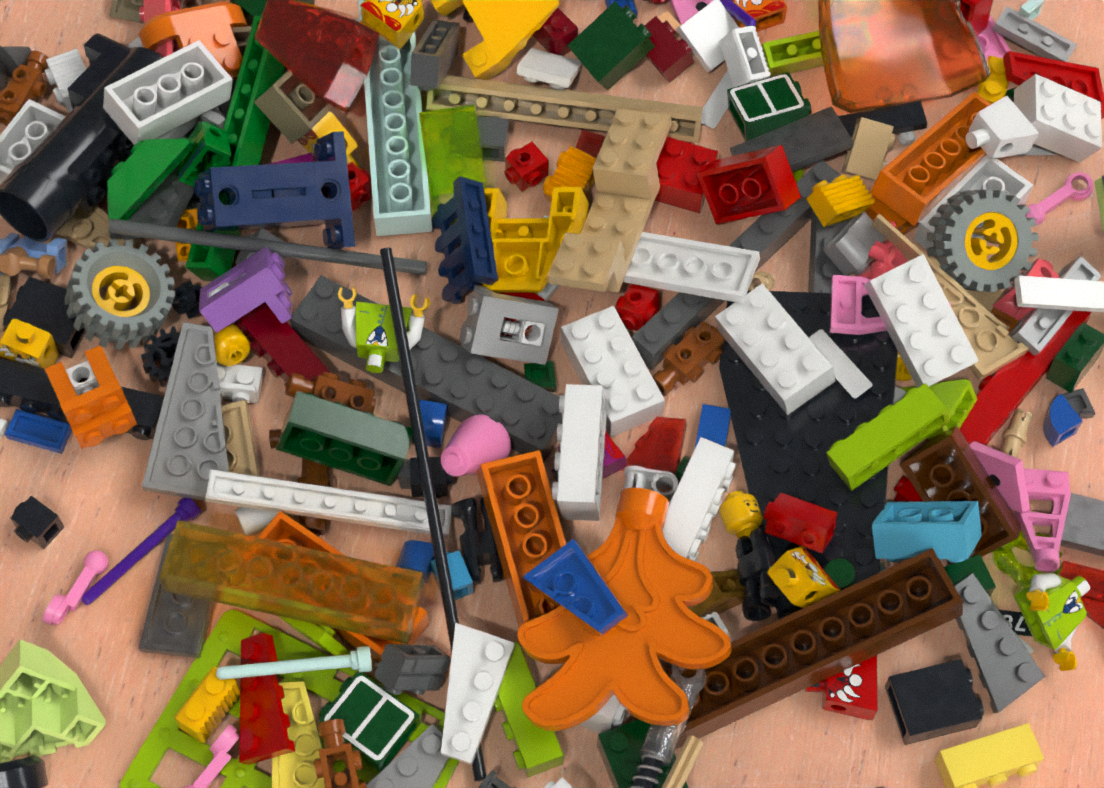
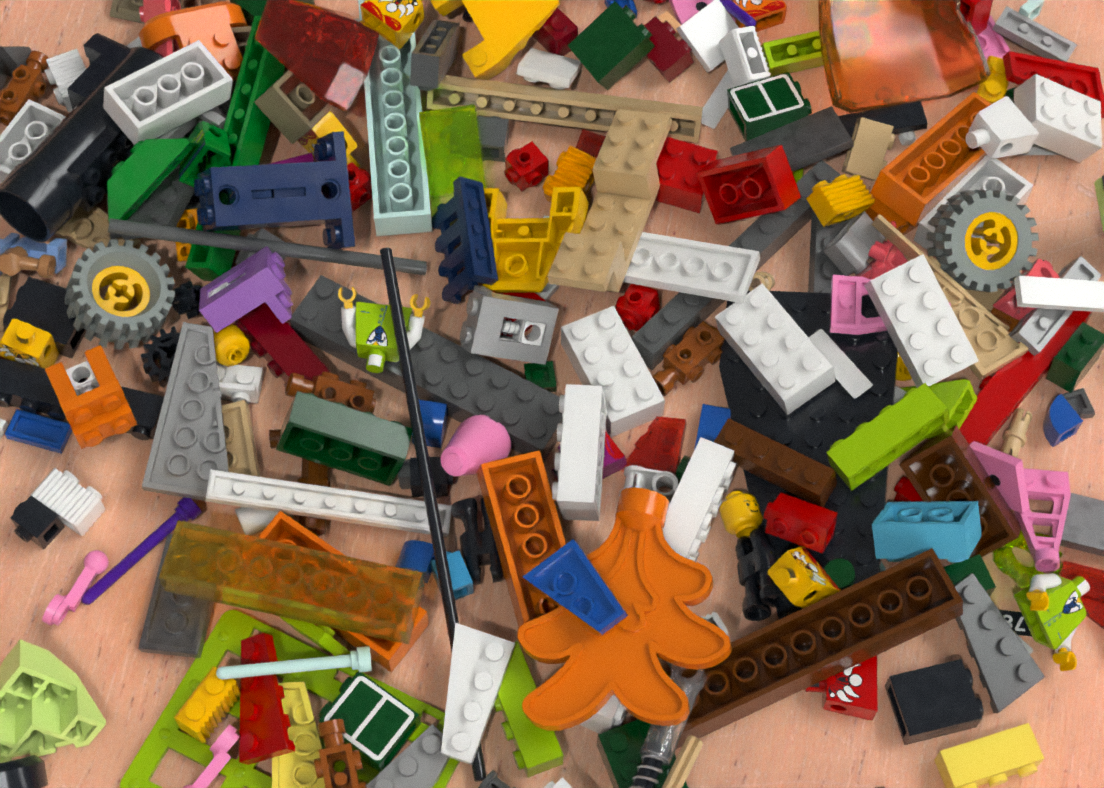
dark grey brick [375,644,451,695] -> none
pearl gold slope [687,570,745,617] -> none
bright pink piece [1025,172,1094,225] -> none
none -> white brick [30,468,105,536]
none -> reddish brown brick [714,418,837,507]

